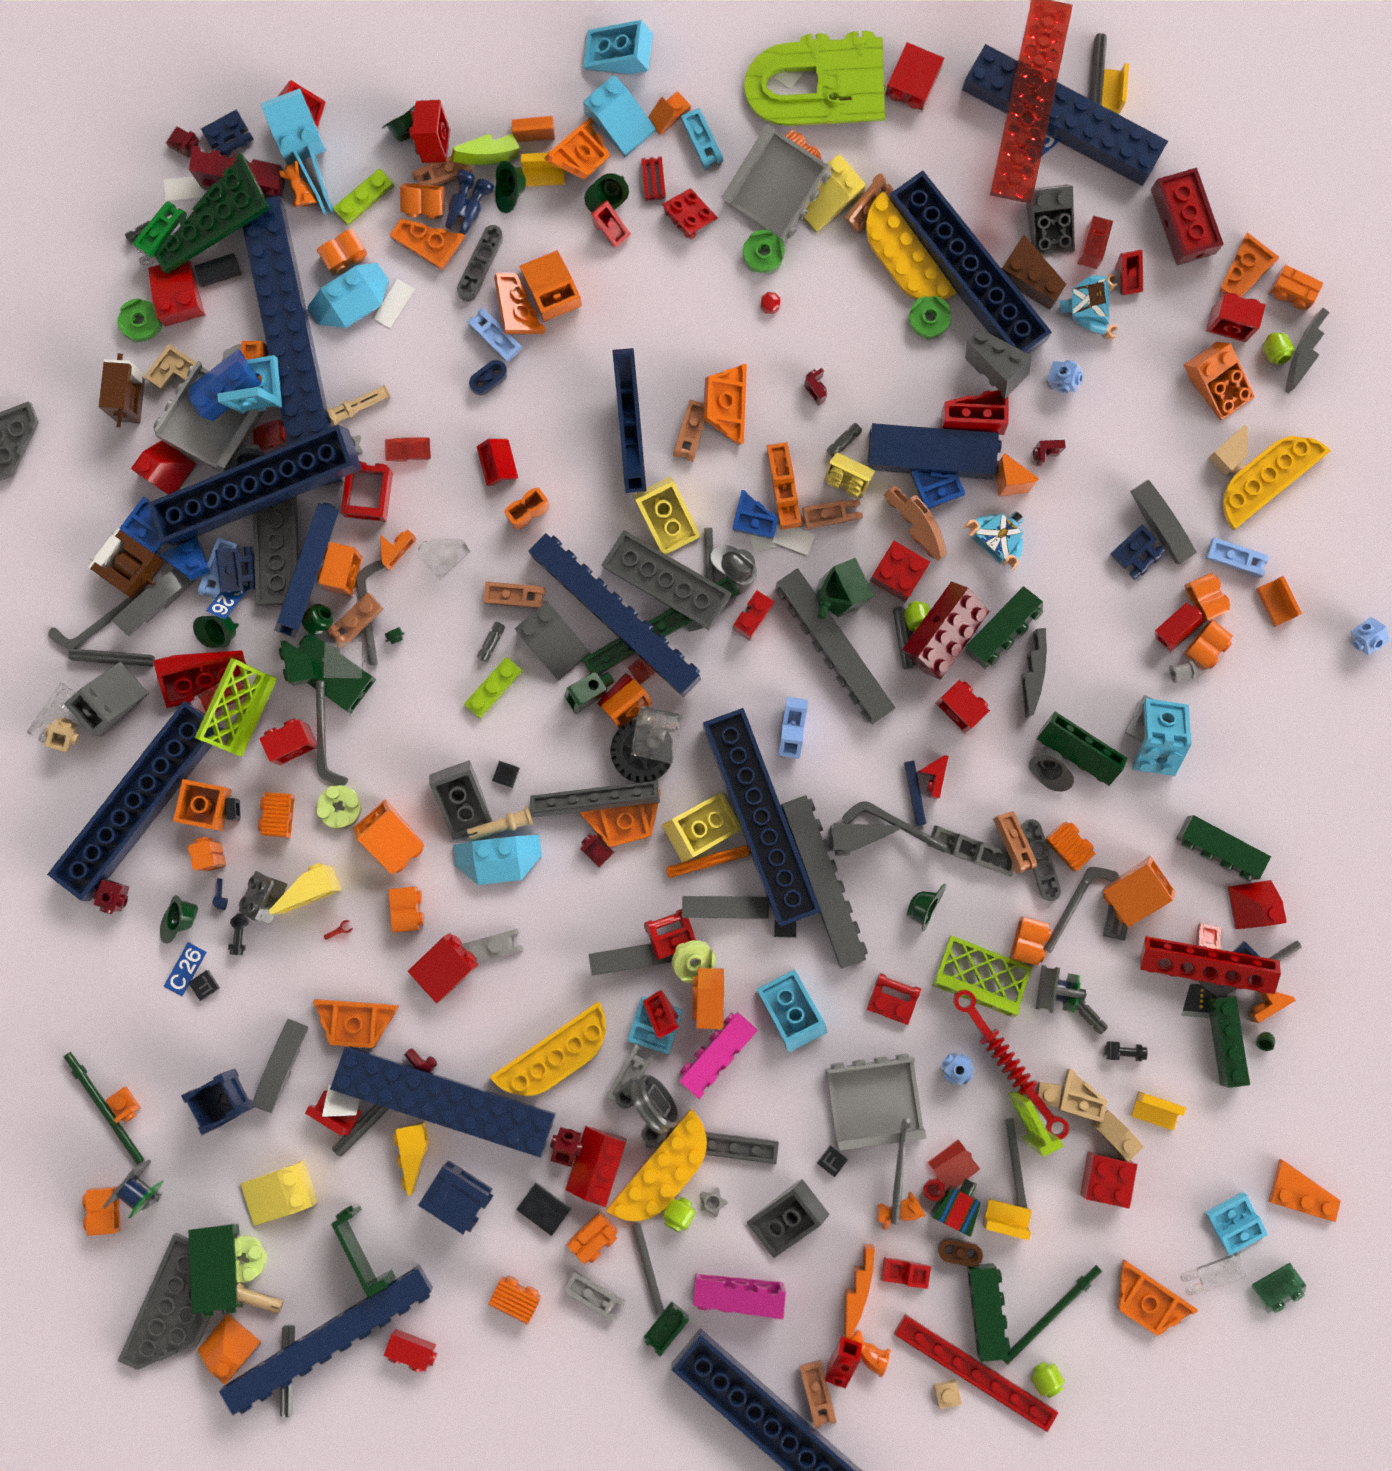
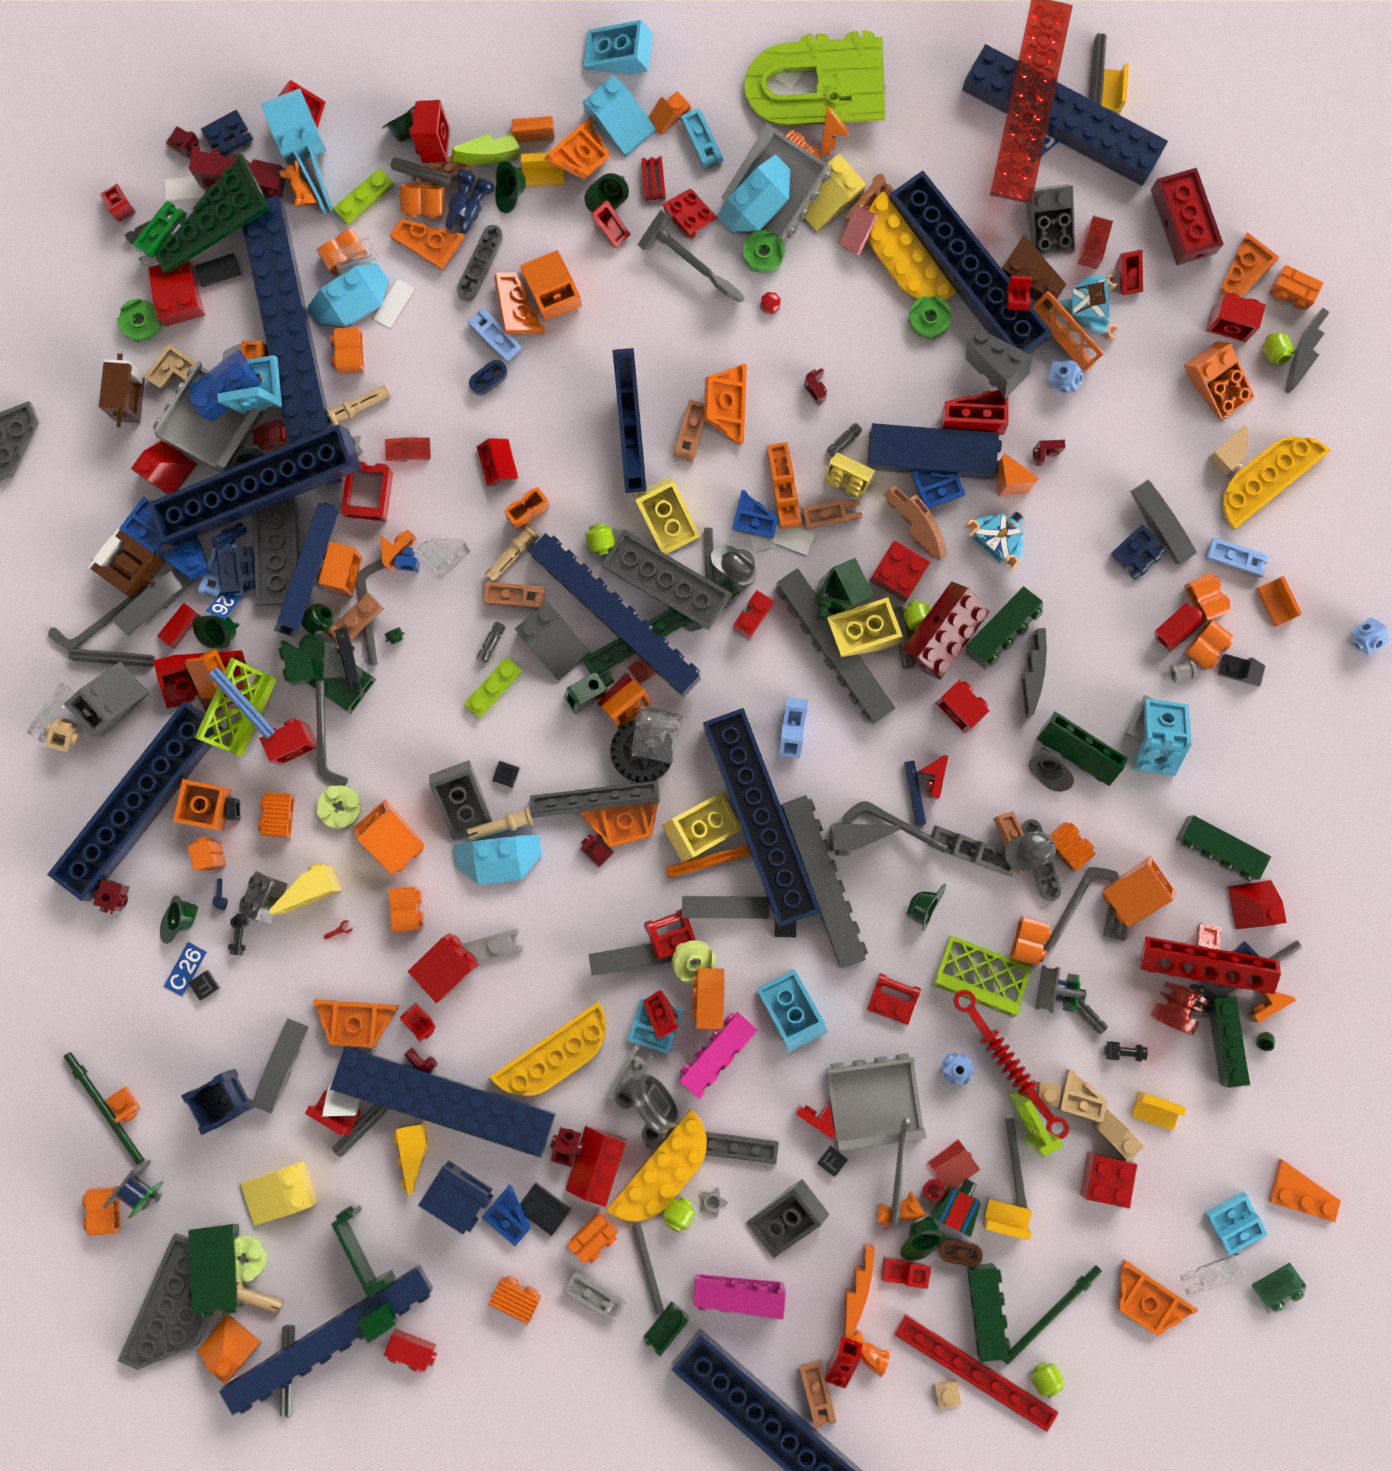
red brick [885,42,945,111] -> none
none -> red slope [100,183,136,222]
none -> red slope [157,603,201,649]
none -> orange panel [184,649,226,698]
none -> medium blue axle [209,668,275,738]
none -> dark blue axle [211,523,247,549]
none -> clear slope [330,237,378,275]
none -> orange brick [331,327,364,374]
none -> black pin [334,627,363,694]
none -> dark green slope [357,1300,397,1343]
none -> dark grey axle [390,157,451,187]
none -> blue tile [395,547,420,572]
none -> red bracket [400,1003,436,1042]
none -> blue wing [482,1184,531,1246]
none -> tan pin [485,525,540,582]
none -> lime head [585,523,615,556]
none -> dark grey piece [637,209,745,303]
none -> medium azure wedge [717,155,791,232]
none -> red slope [795,1102,835,1139]
none -> orange slope [821,107,849,156]
none -> light yellow slope [827,597,903,657]
none -> slope [839,205,878,255]
none -> dark green piece [900,1216,946,1261]
none -> dark grey piece [1005,831,1056,871]
none -> red bracket [1007,275,1032,311]
none -> orange fence [1032,291,1104,372]
none -> clear red wheel [1150,981,1209,1036]
none -> black slope [1218,654,1265,686]

